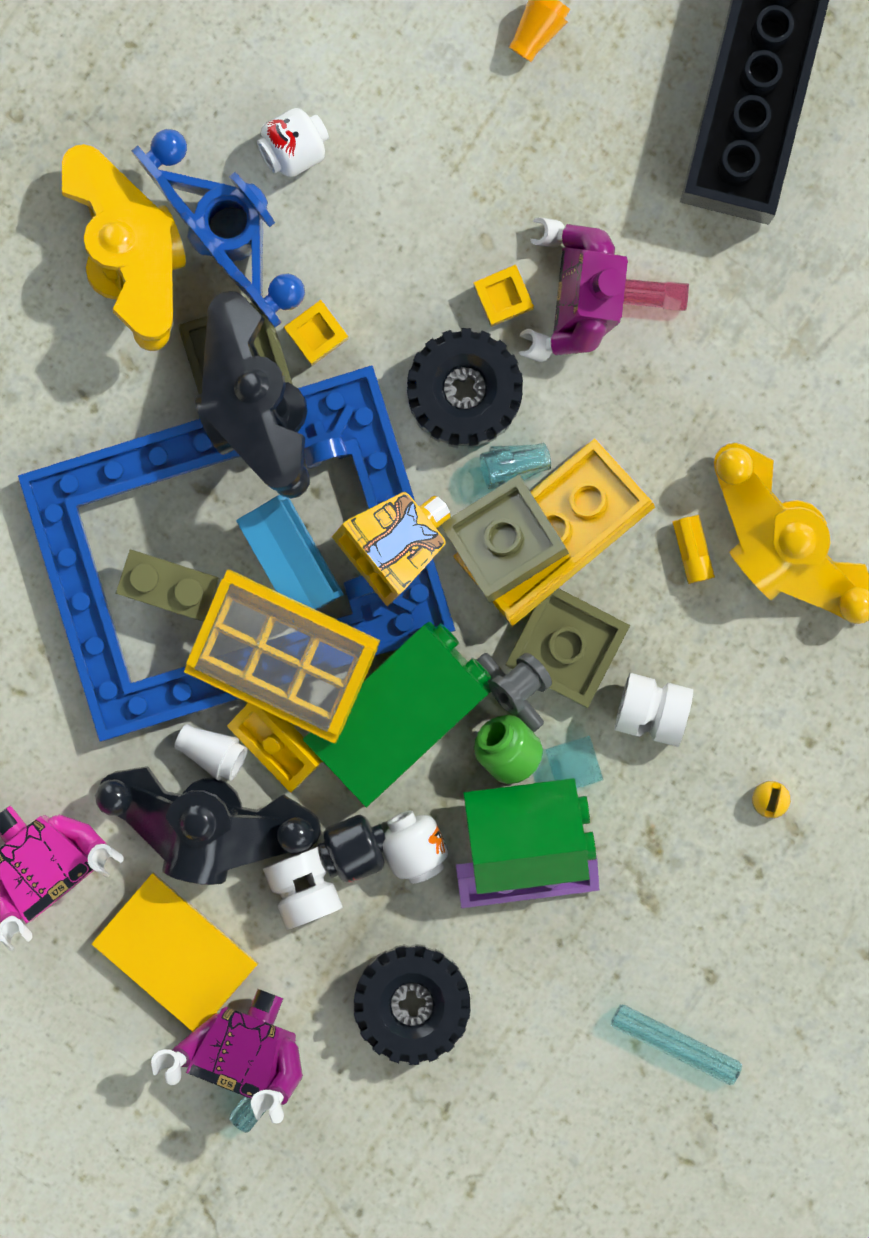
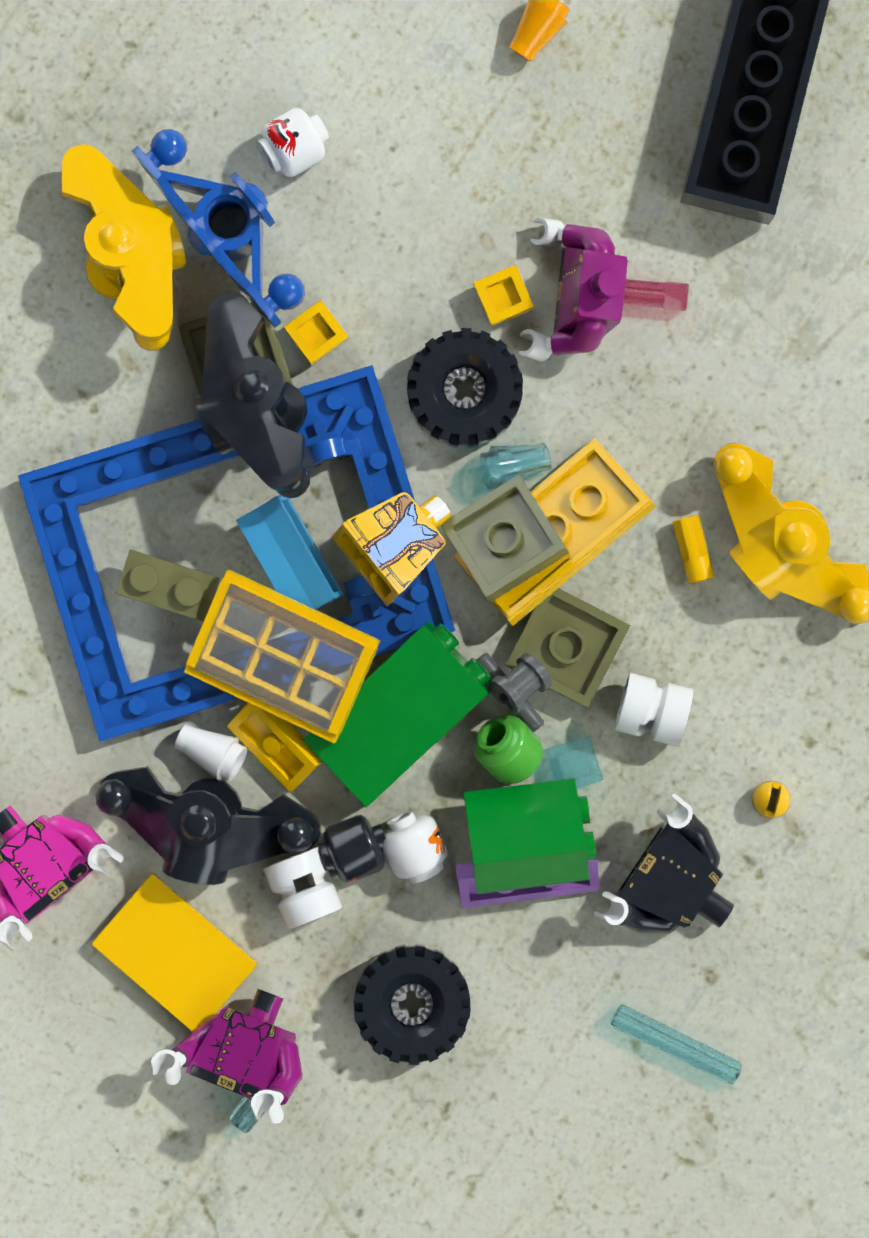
none -> black torso [594,794,734,934]

